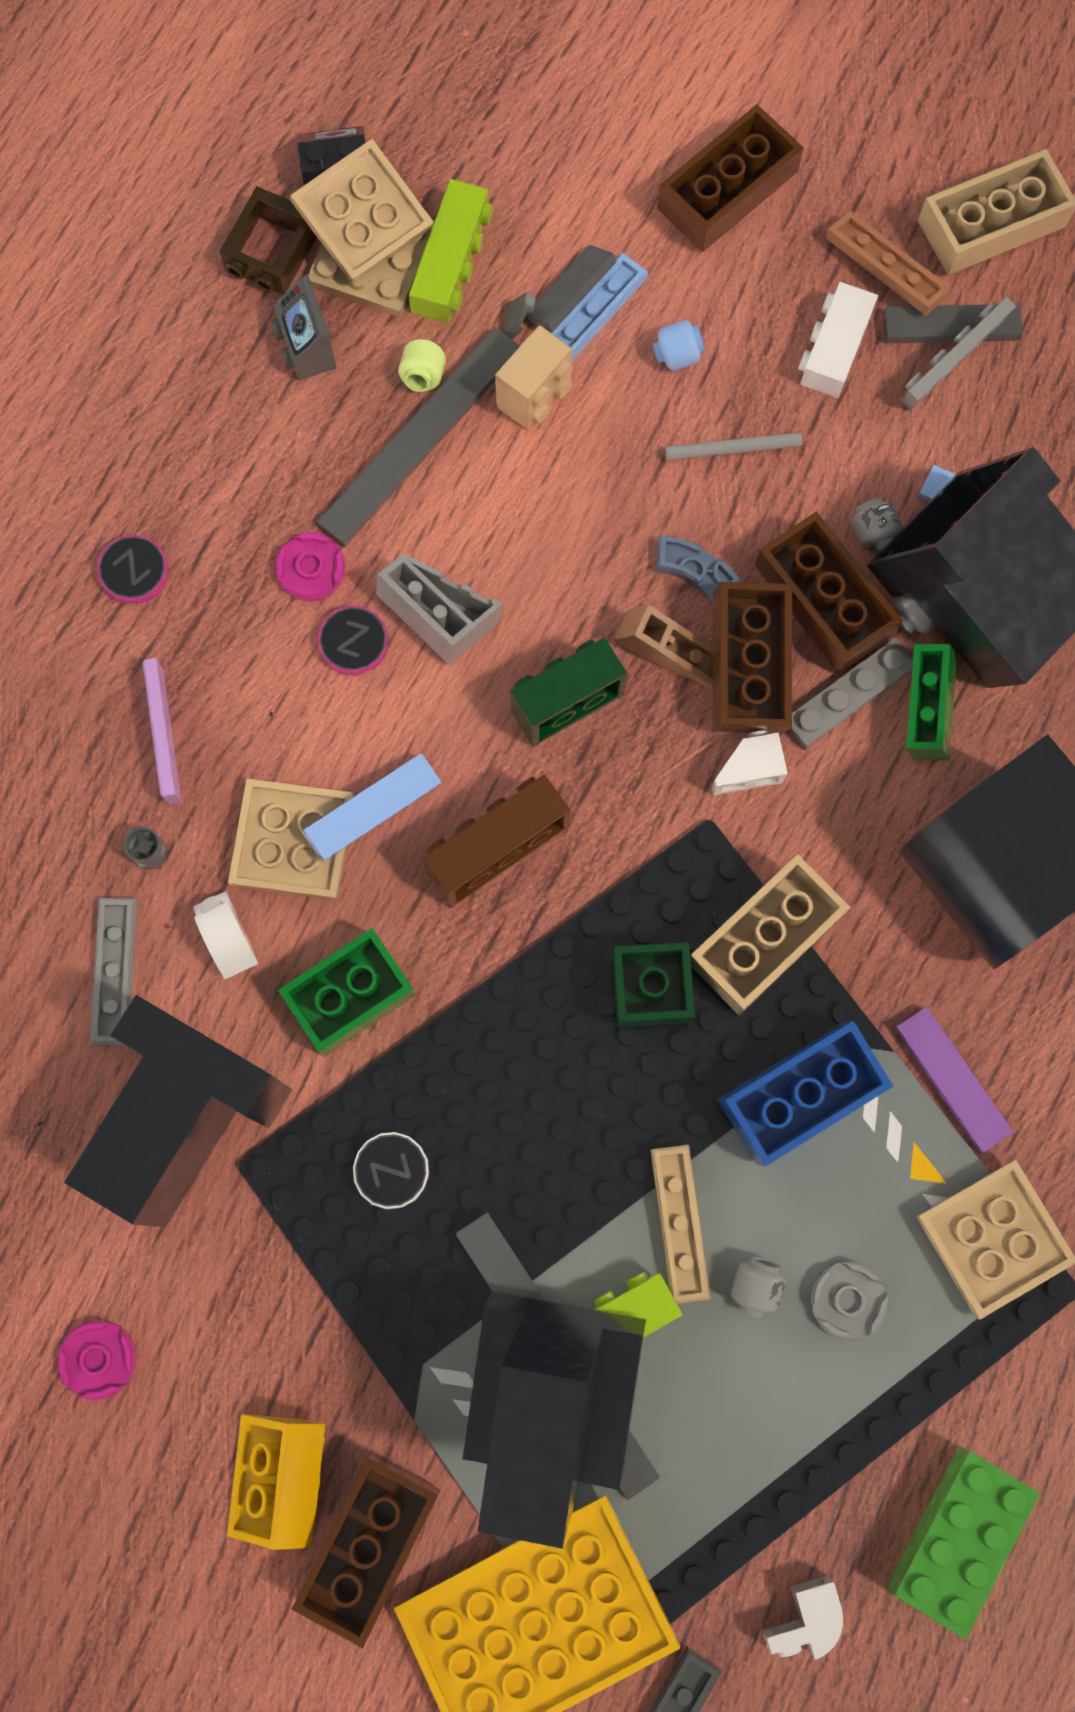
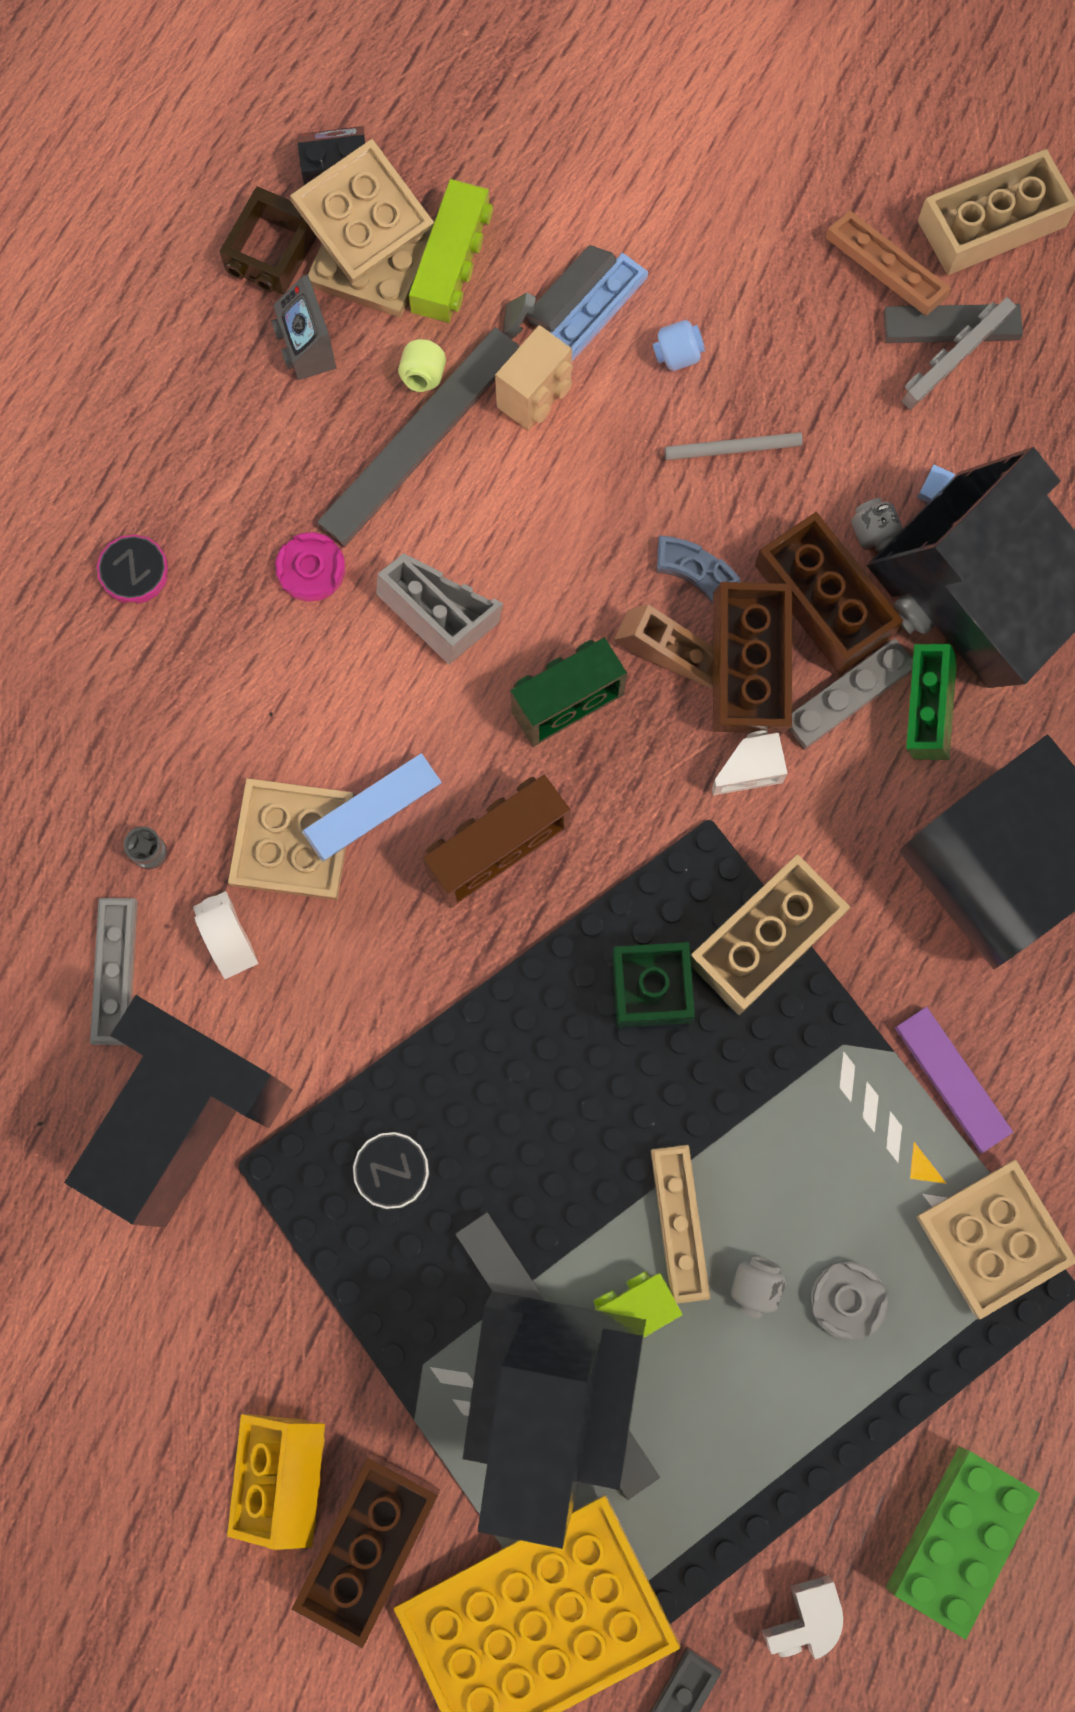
dark pink tile [57,1321,136,1400] -> none
lavender tile [142,658,182,805] -> none
green brick [278,928,416,1057] -> none
black tile [318,605,389,676] -> none
reddish brown brick [657,104,804,252] -> none
blue brick [717,1021,894,1167] -> none
white brick [798,282,878,398] -> none

